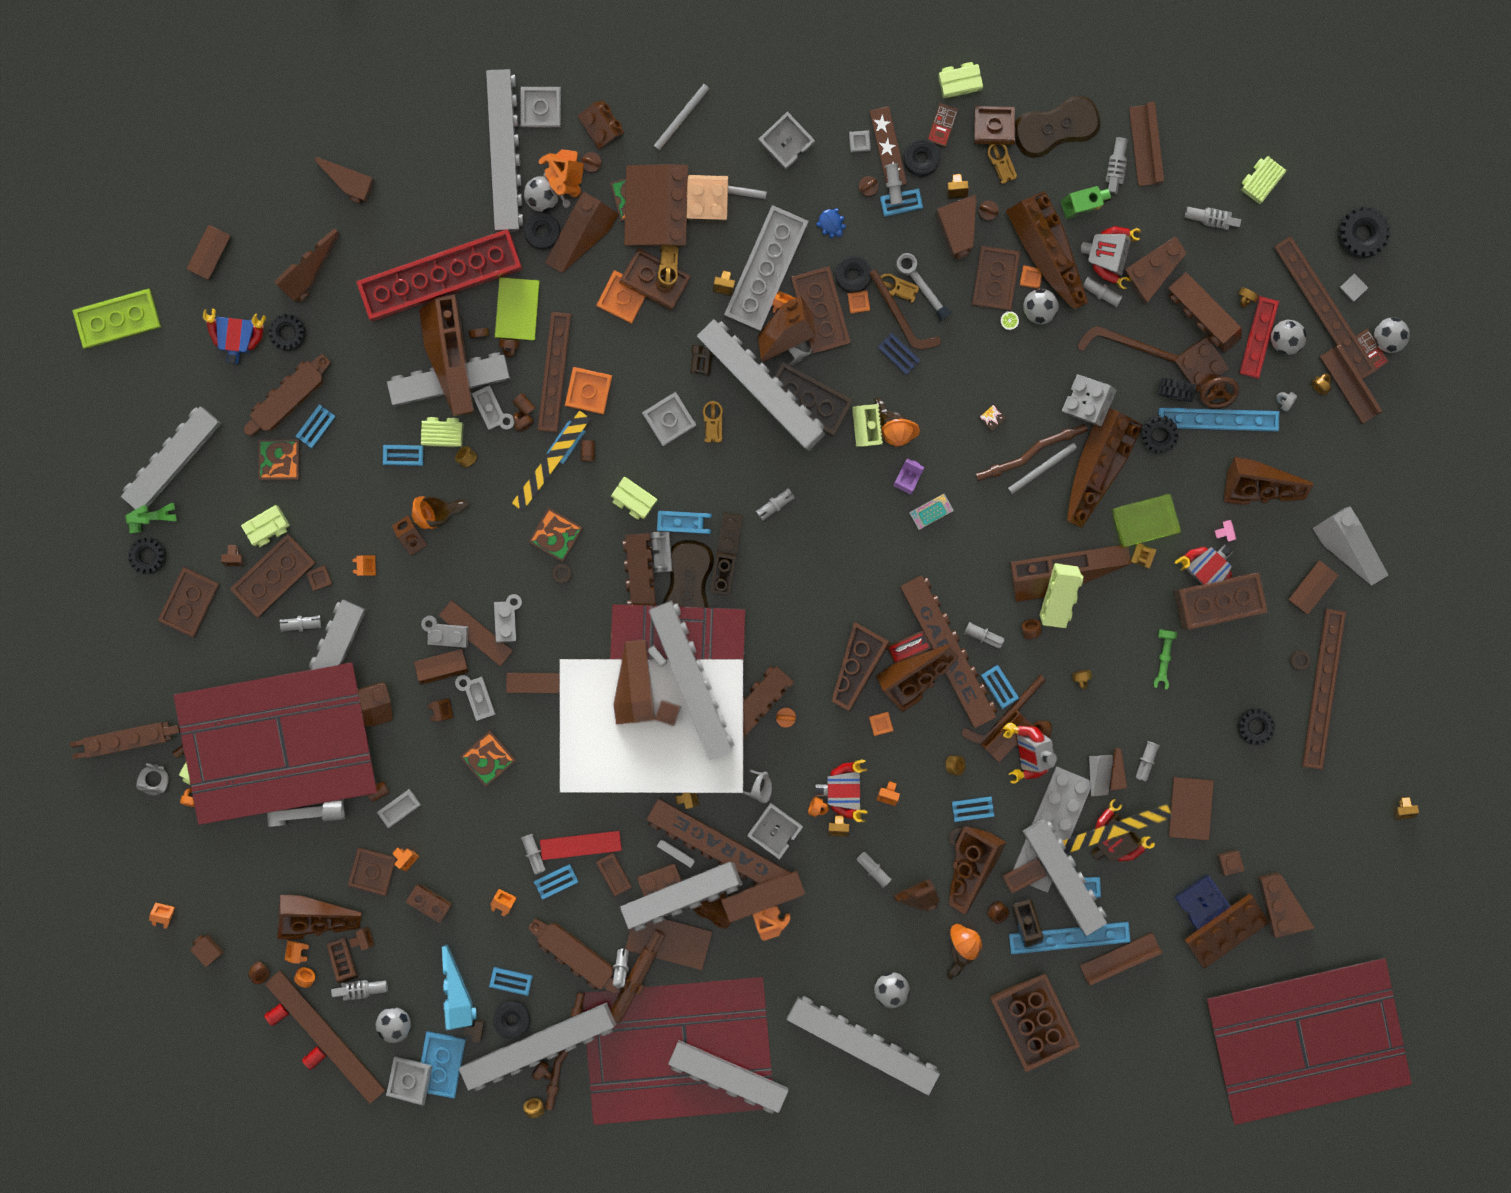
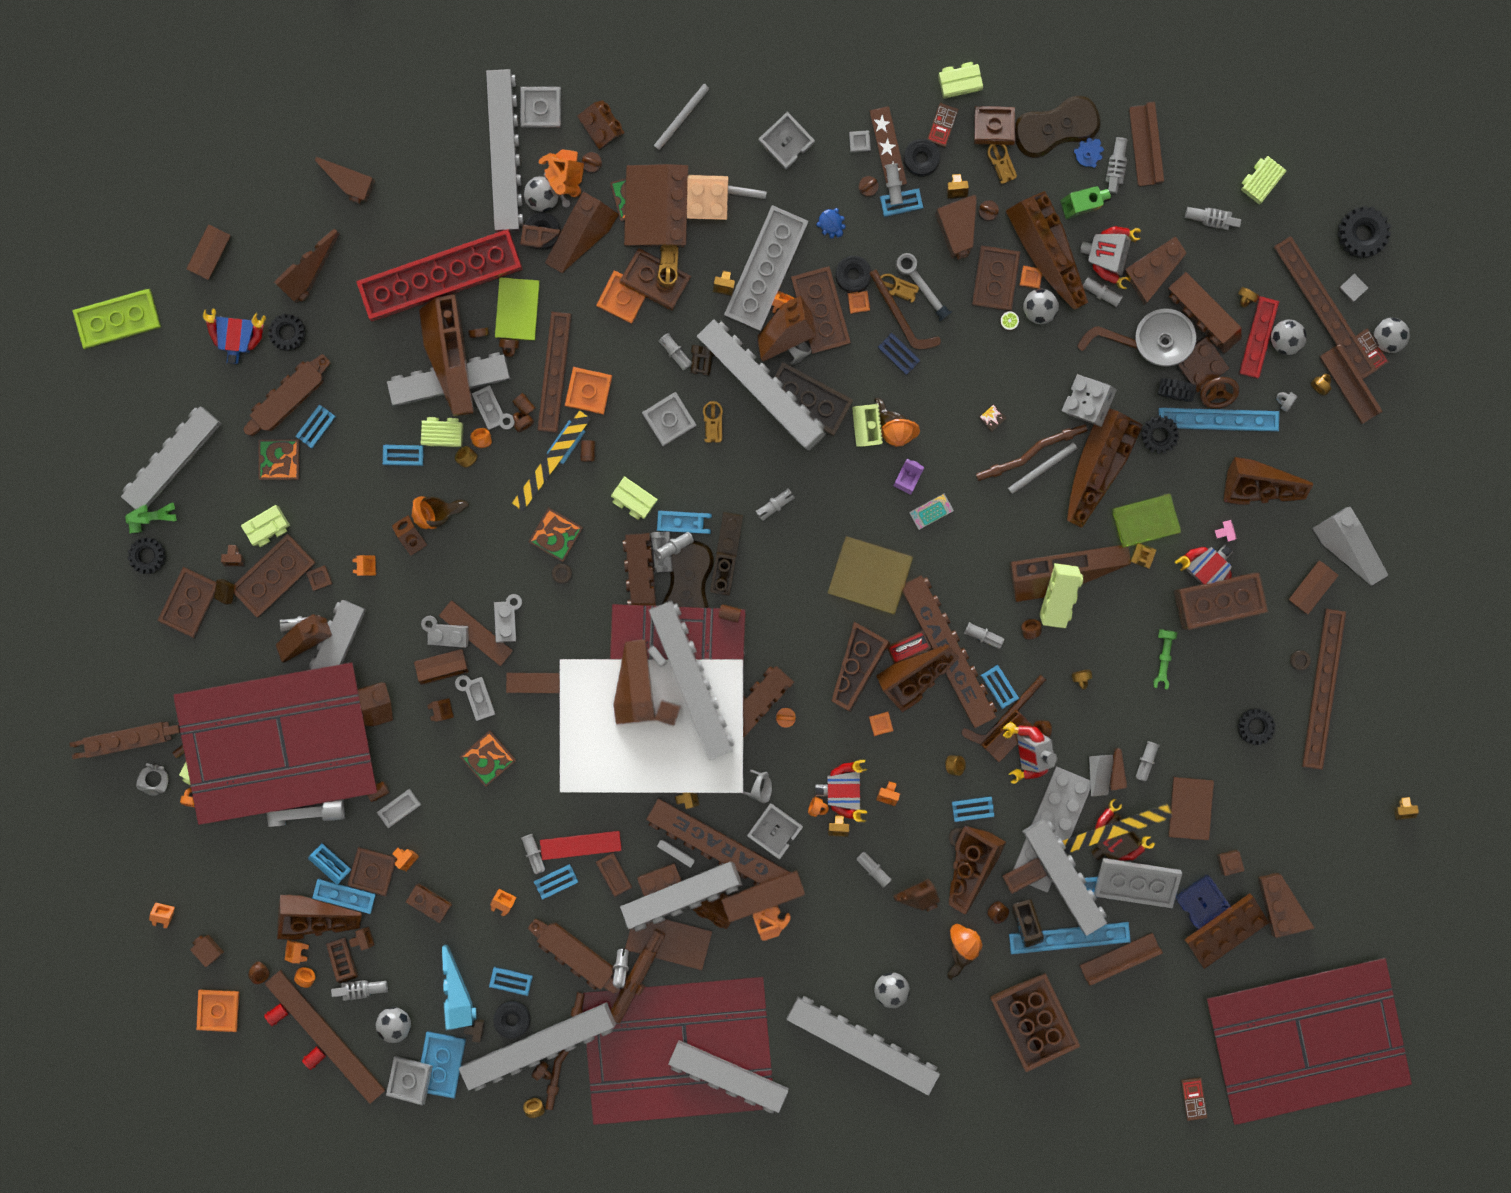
none -> orange plate [196,989,239,1032]
none -> dark brown tile [214,579,234,605]
none -> reddish brown slope [276,614,332,663]
none -> dark azure tile [308,844,351,885]
none -> dark azure plate [312,879,376,914]
none -> orange tile [470,428,492,448]
none -> reddish brown tile [520,225,560,248]
none -> light grey pin [654,532,694,561]
none -> light grey axle [659,333,691,370]
none -> reddish brown piece [718,604,741,623]
none -> clear yellow piece [828,536,913,614]
none -> blue piece [1074,138,1104,168]
none -> light grey plate [1094,858,1182,908]
none -> light grey dish [1135,309,1196,367]
none -> reddish brown tile [1181,1077,1207,1121]

